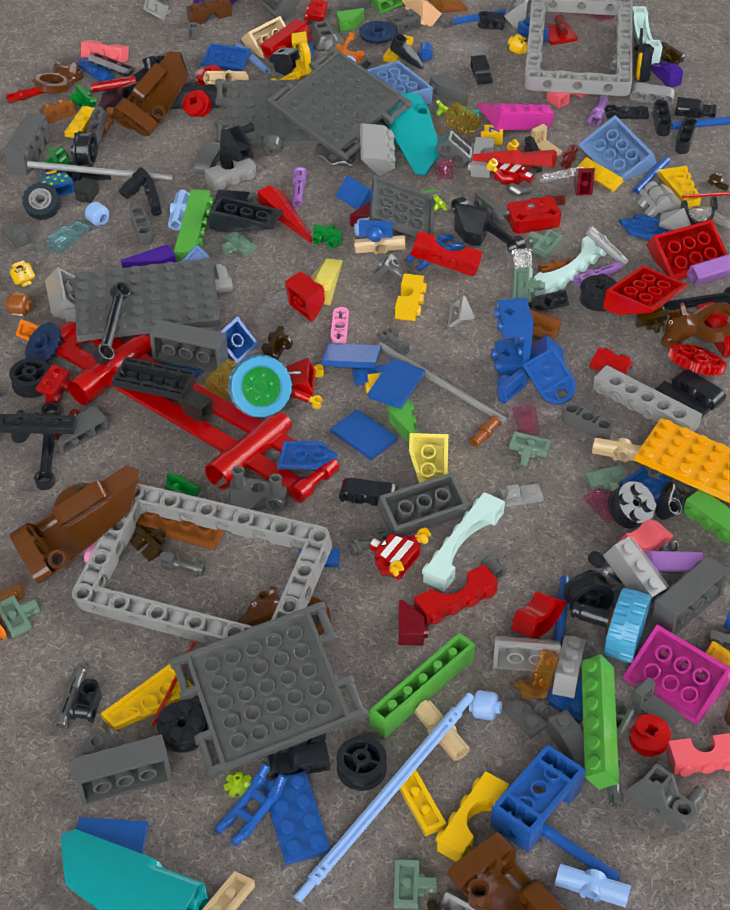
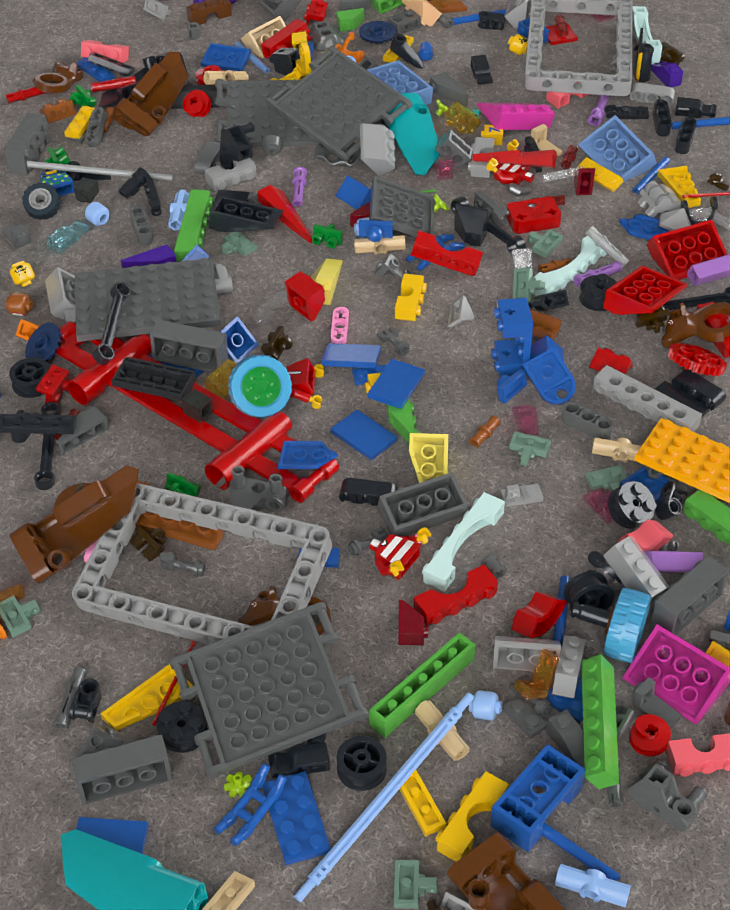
black wheel [70,131,98,167] -> none
light grey piece [378,342,507,424] -> none

